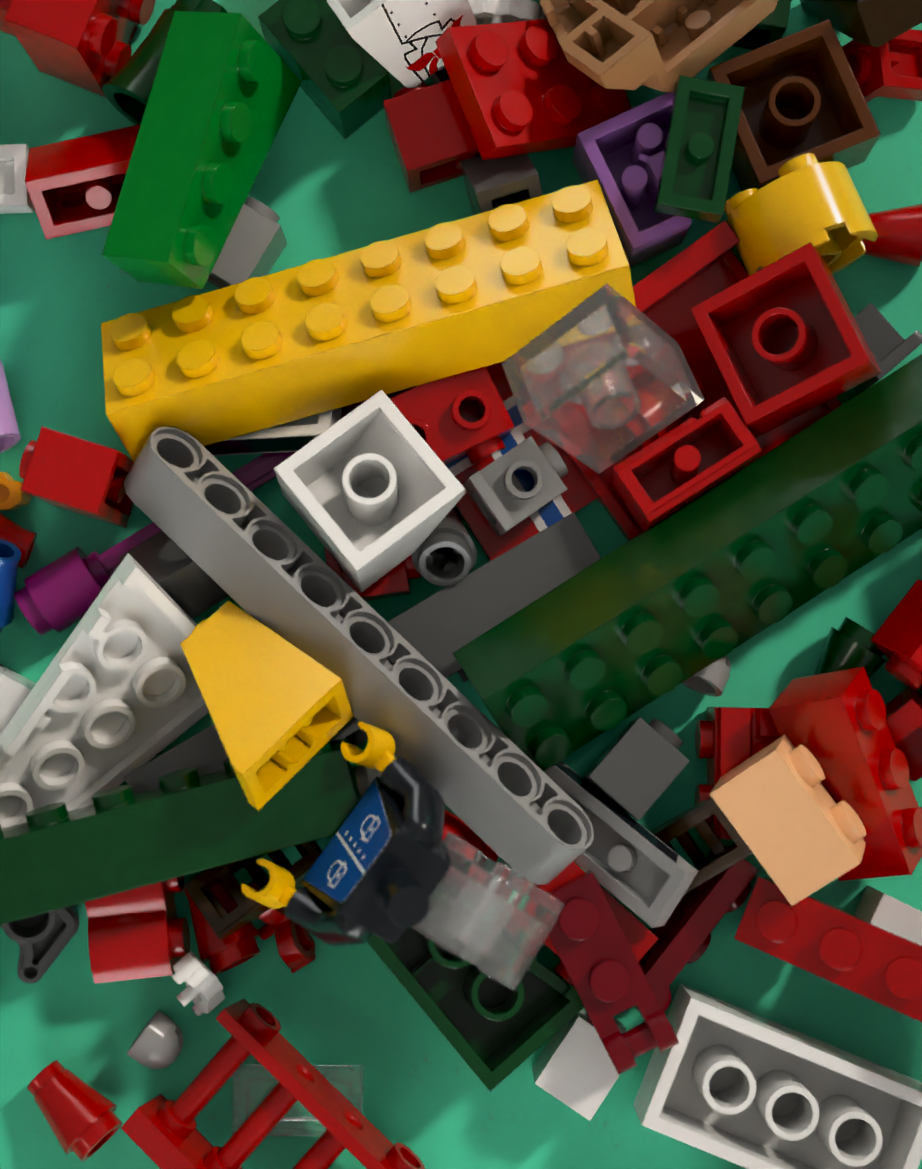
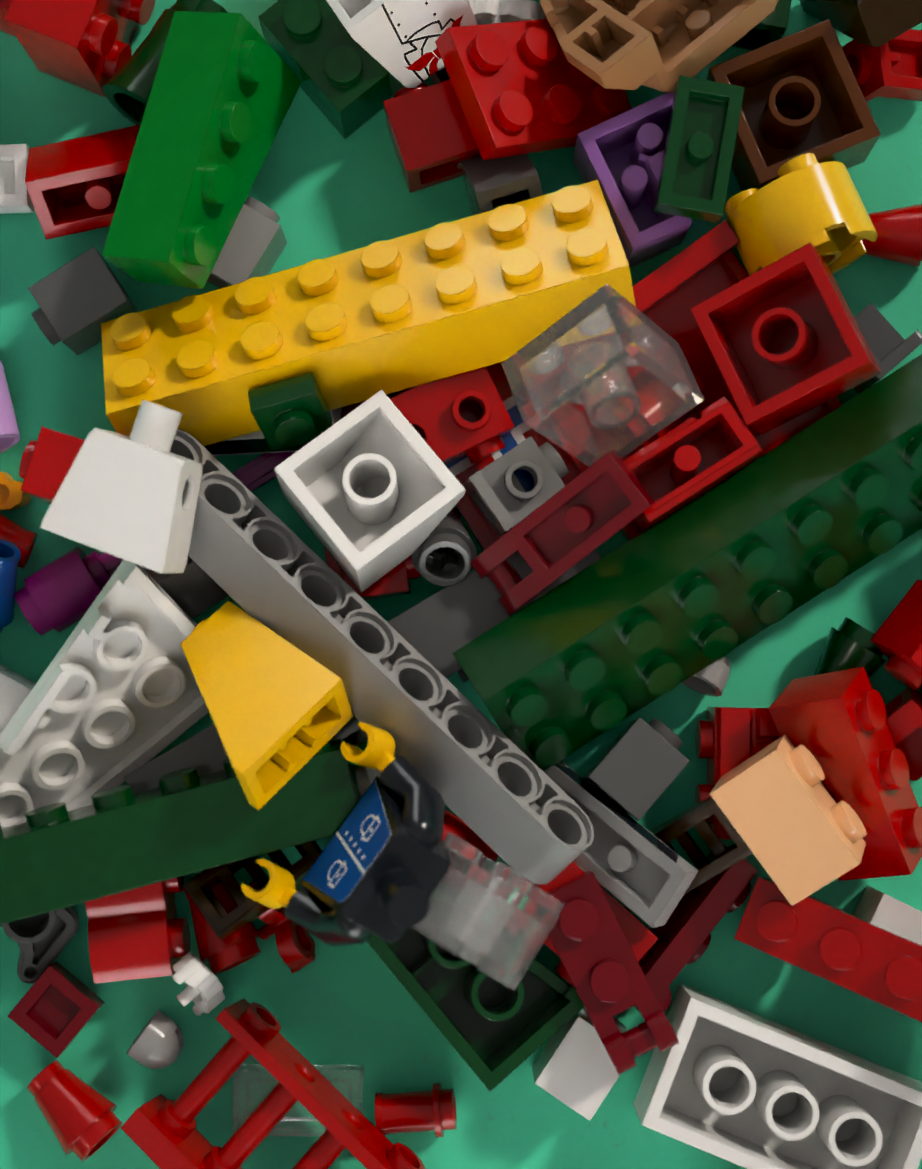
none -> dark red plate [8,961,105,1058]
none -> dark grey brick [28,247,139,355]
none -> white torso [40,399,202,574]
none -> dark green plate [248,372,333,451]
none -> red pin [374,1083,457,1138]
none -> dark red plate [470,450,655,616]

